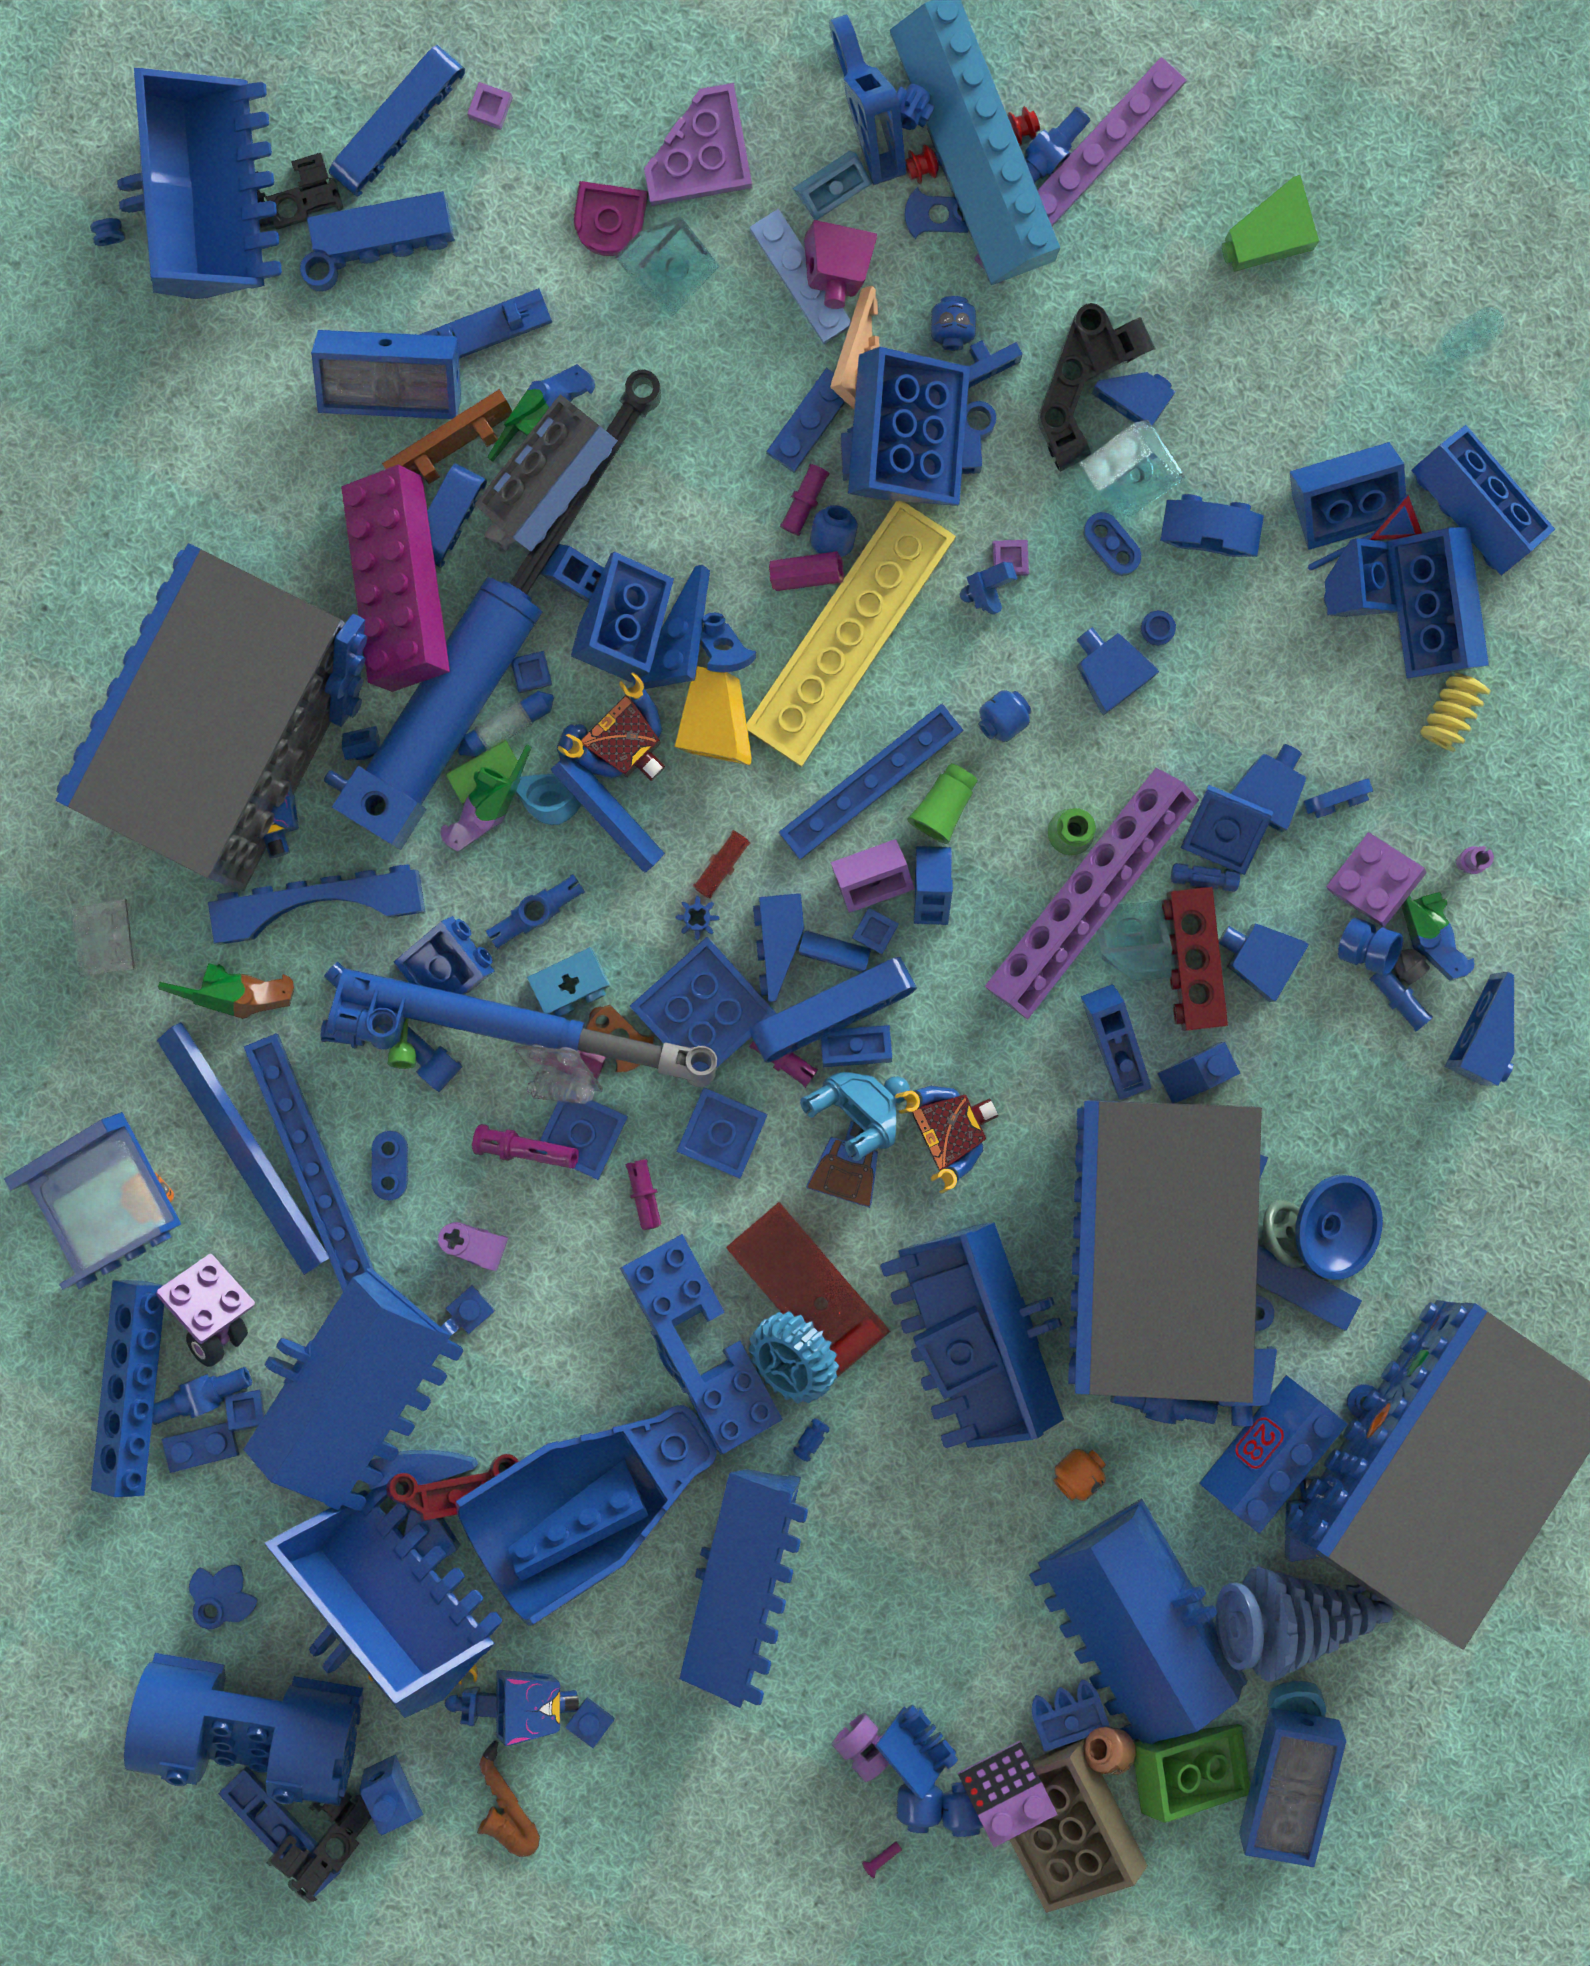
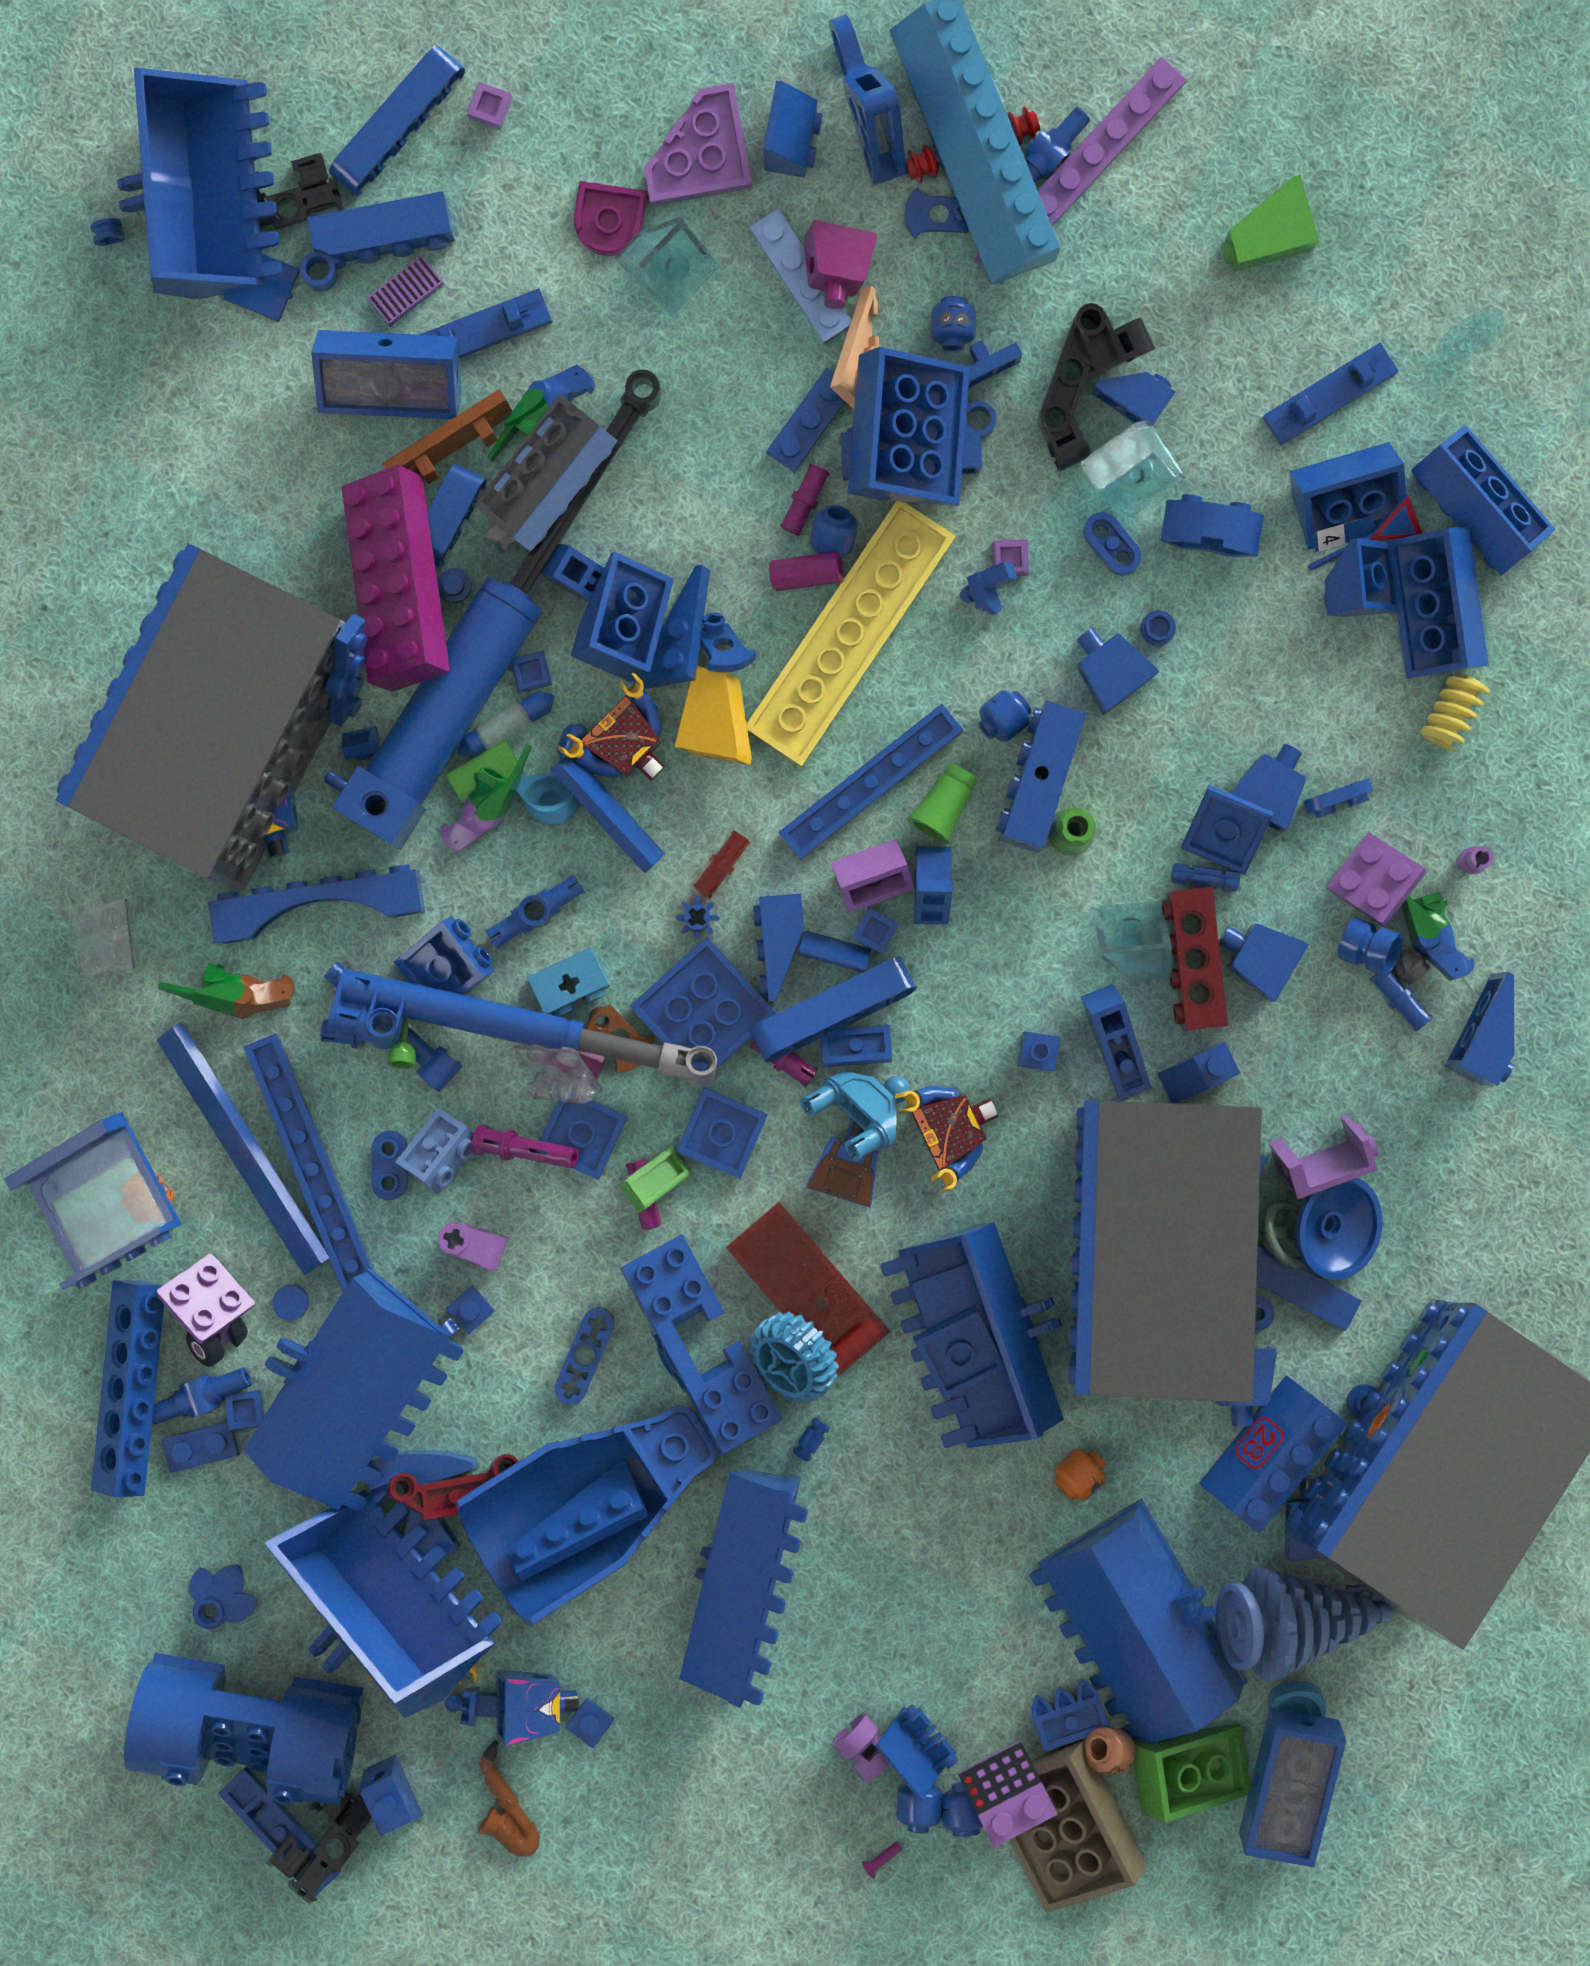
dark azure slope [793,151,872,220] -> none
blue gear [897,84,935,130] -> none
medium lavender brick [985,768,1199,1020] -> none
blue pin [1110,1396,1218,1424] -> none
none -> blue piece [223,254,300,322]
none -> blue tile [273,1285,309,1320]
none -> tile [367,255,444,327]
none -> medium blue bracket [395,1108,474,1195]
none -> blue plate [437,568,472,603]
none -> blue beam [555,1307,614,1405]
none -> bright green tile [618,1146,692,1213]
none -> blue slope [764,80,823,178]
none -> blue brick [995,700,1087,853]
none -> blue brick [1017,1031,1060,1071]
none -> blue hinge [1262,342,1399,446]
none -> medium lavender panel [1269,1114,1379,1199]
none -> sticker [1314,516,1375,552]

